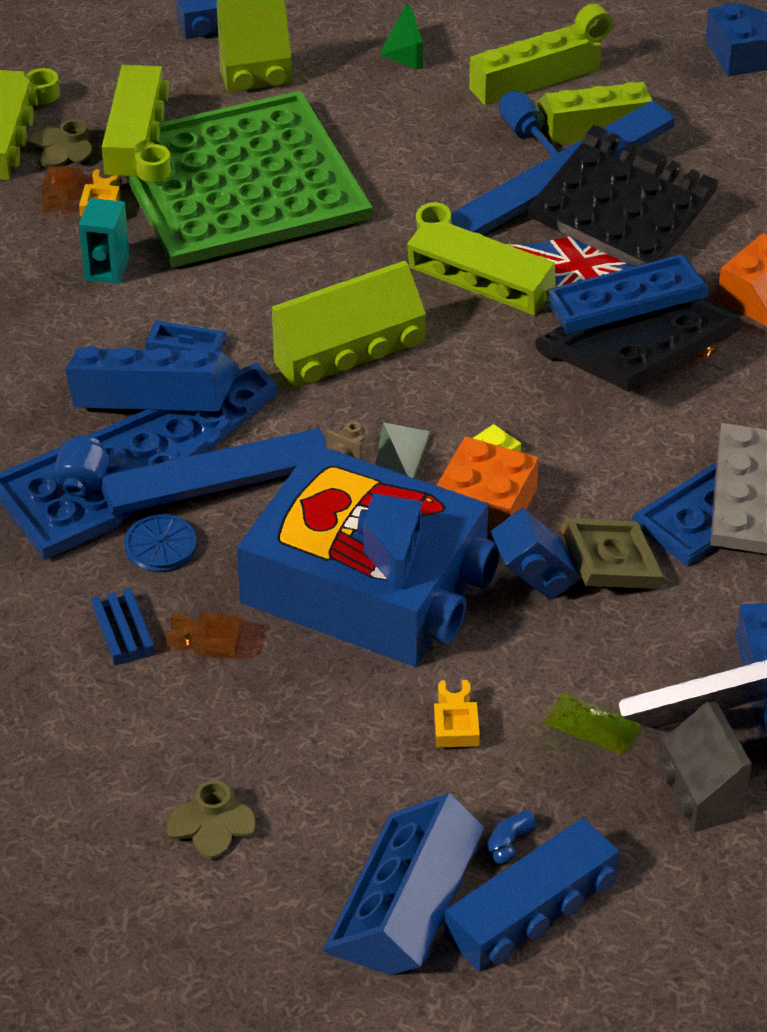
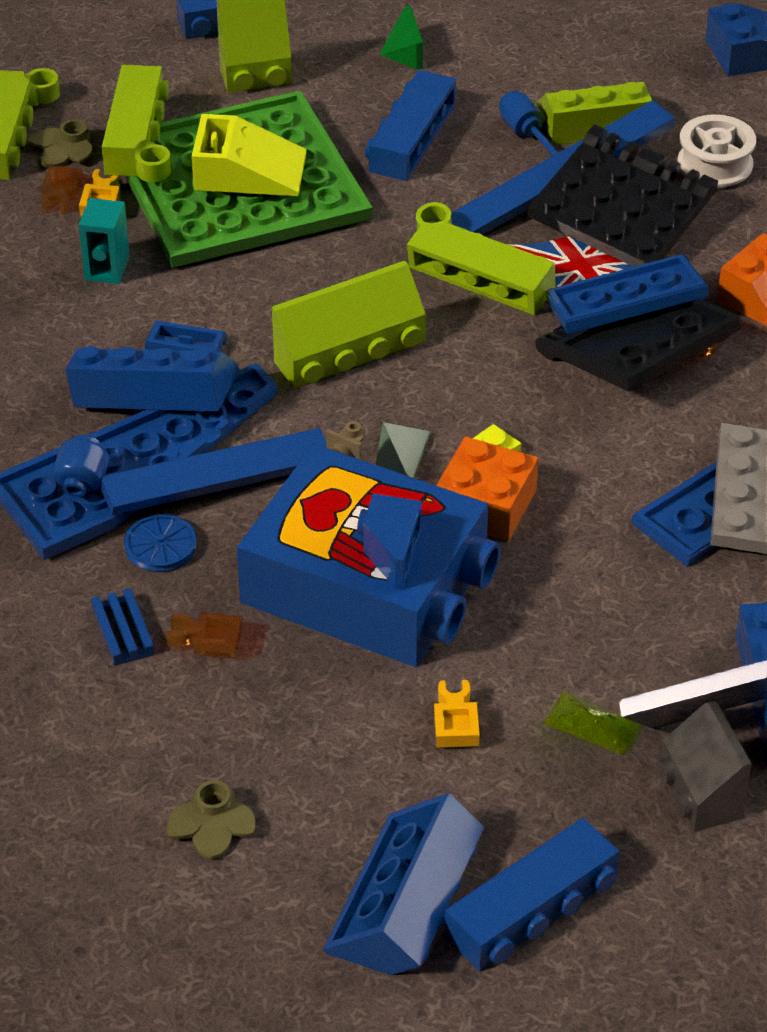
lime hinge [469,3,613,106] -> none
blue arm [486,810,536,864] -> none
blue brick [491,508,582,600] -> none
olive plate [561,518,664,589] -> none
none -> neon yellow slope [191,114,307,196]
none -> blue brick [365,70,456,181]
none -> white wheel [677,115,756,190]

